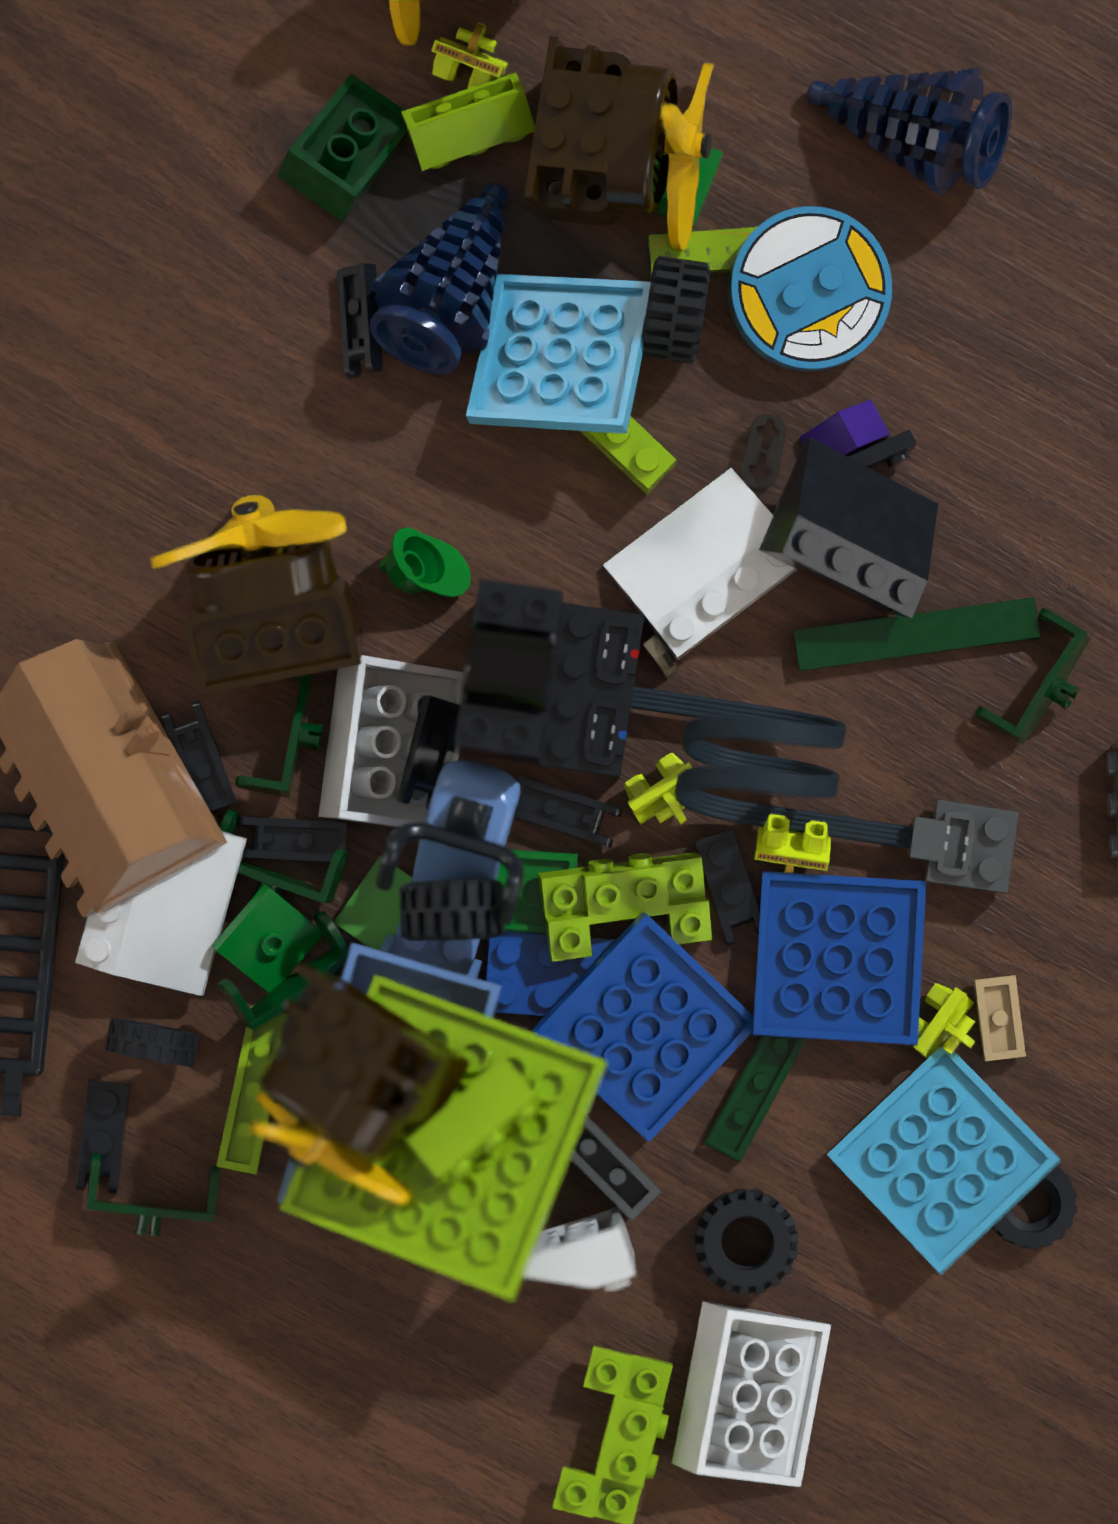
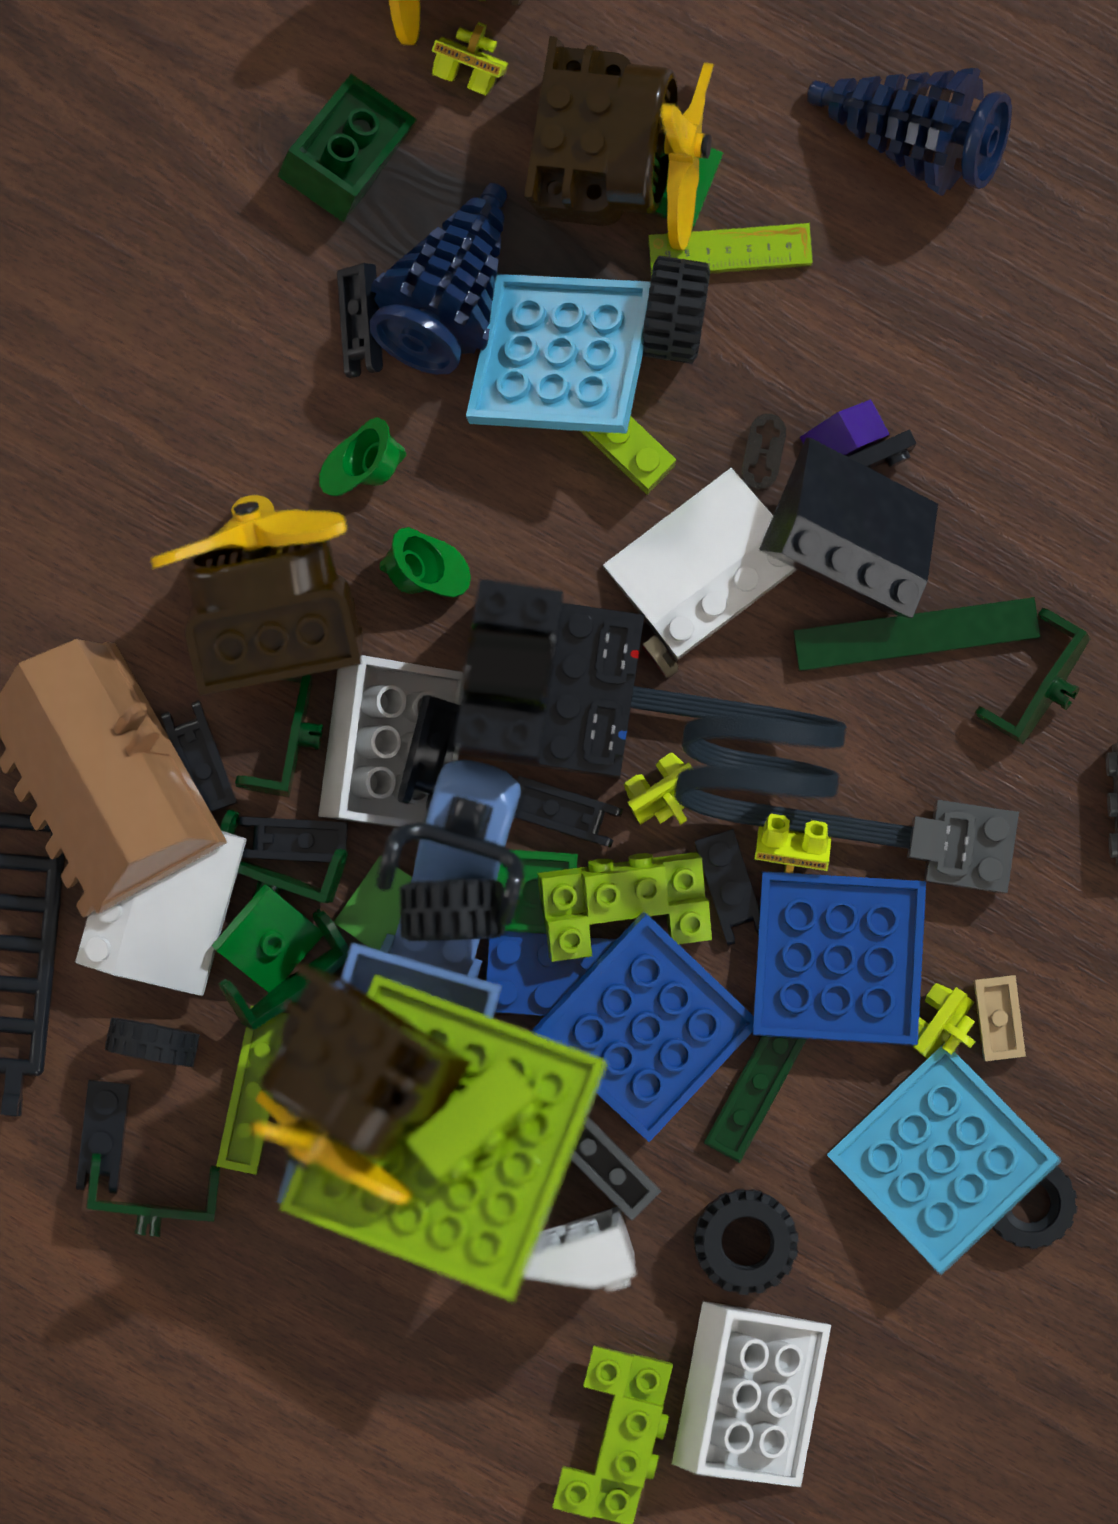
lime brick [402,72,535,171] -> none
piece [727,206,892,372] -> none
none -> green piece [319,417,407,496]

